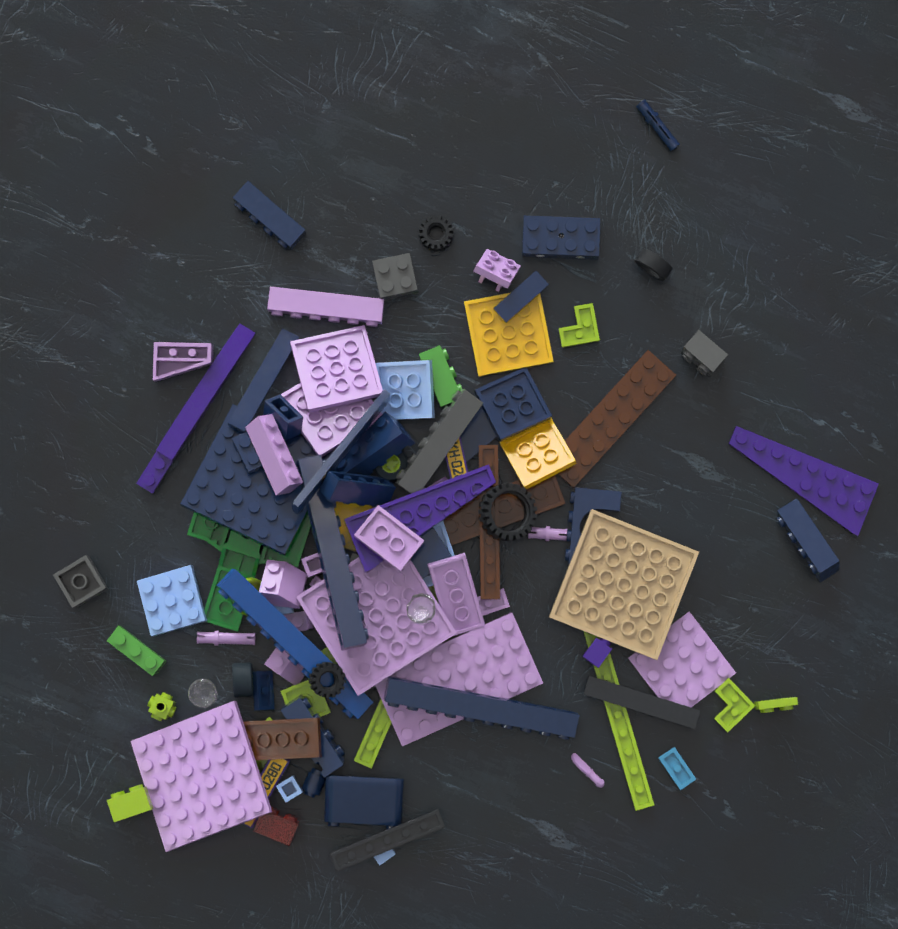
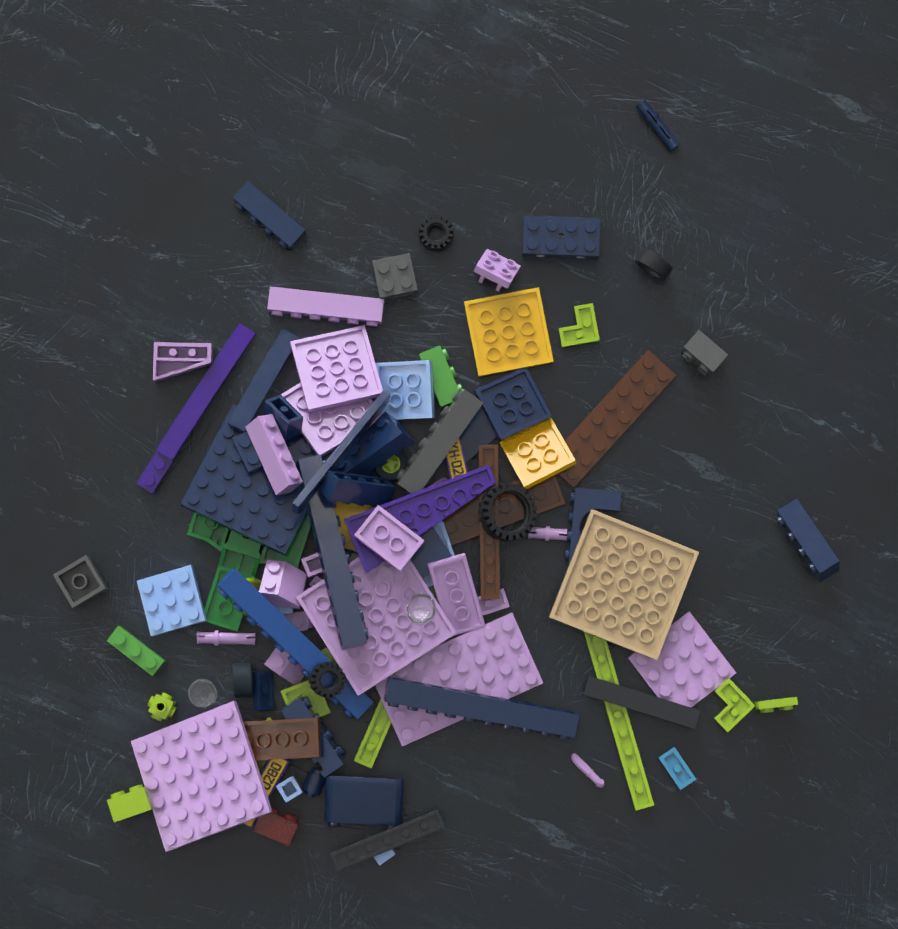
dark blue tile [493,271,549,323] -> none
dark purple brick [582,638,612,668] -> none
dark purple wing [729,426,879,536] -> none

